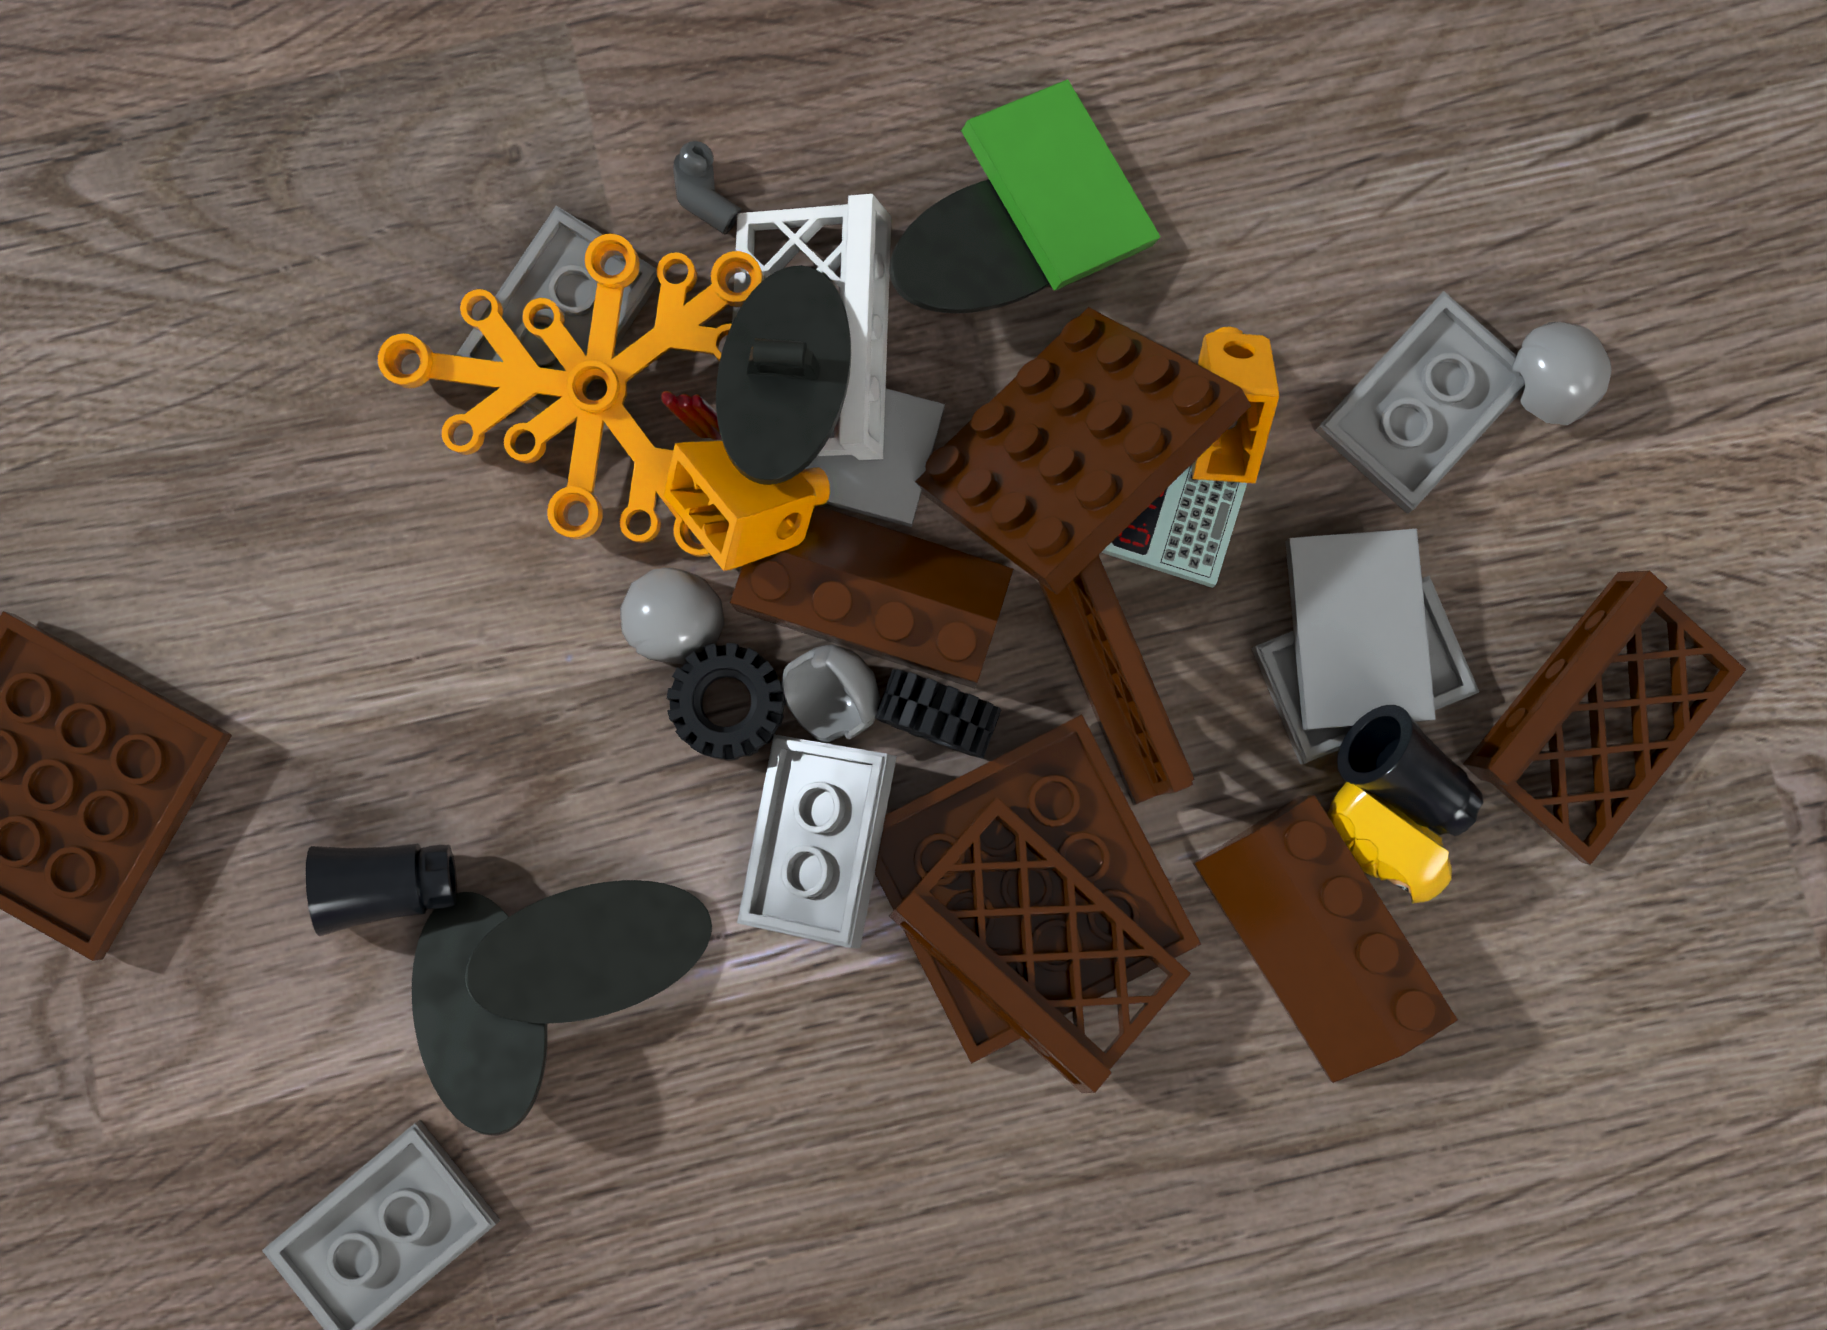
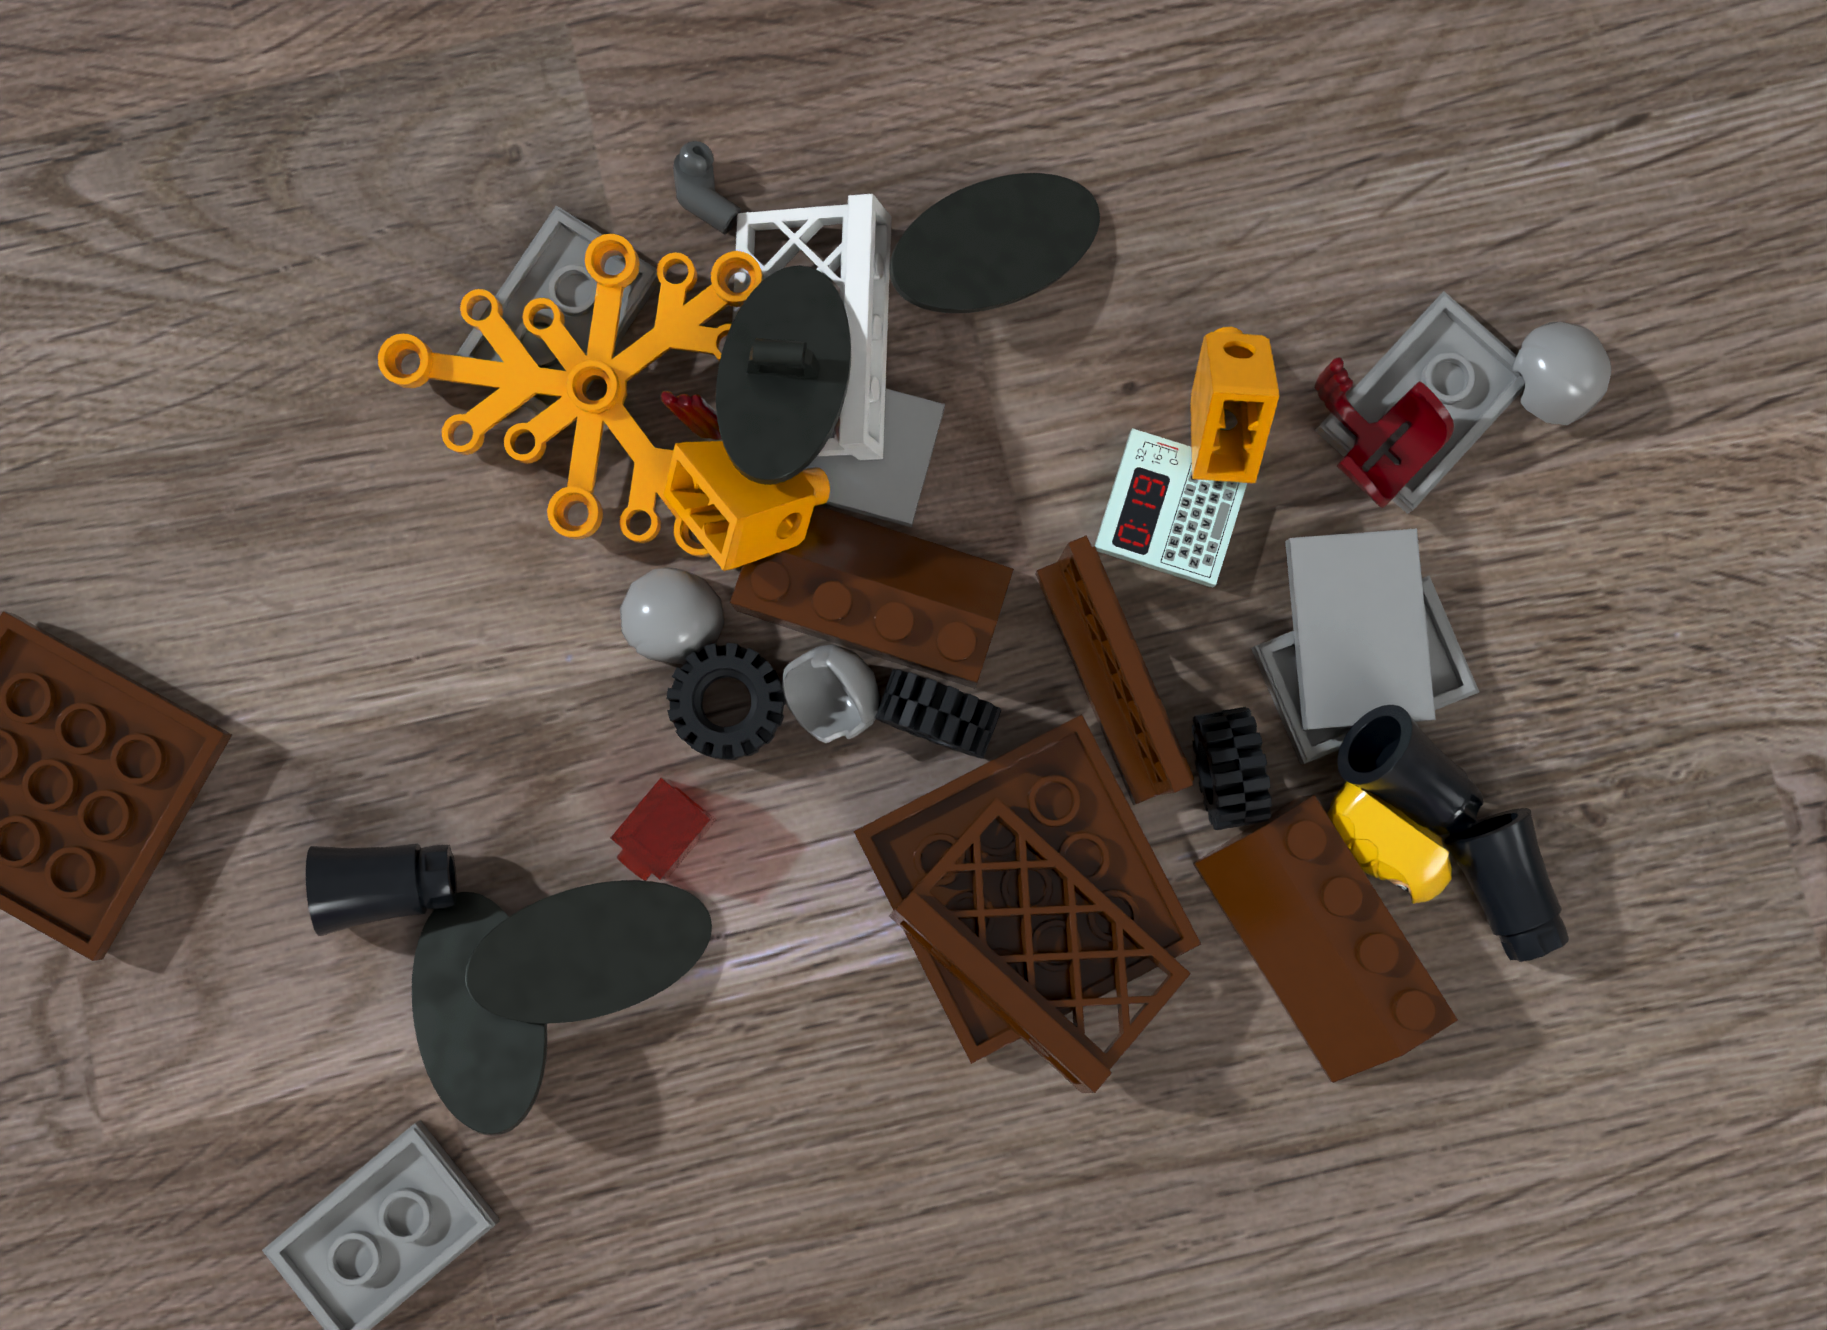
light grey tile [737,734,897,949] -> none
reddish brown plate [915,307,1251,595] -> none
bright green tile [961,79,1161,291] -> none
reddish brown fence [1463,570,1746,865] -> none
none -> clear red brick [610,778,716,881]
none -> black tyre [1192,707,1272,830]
none -> dark red helmet [1314,357,1454,508]
none -> black plant [1444,808,1569,962]

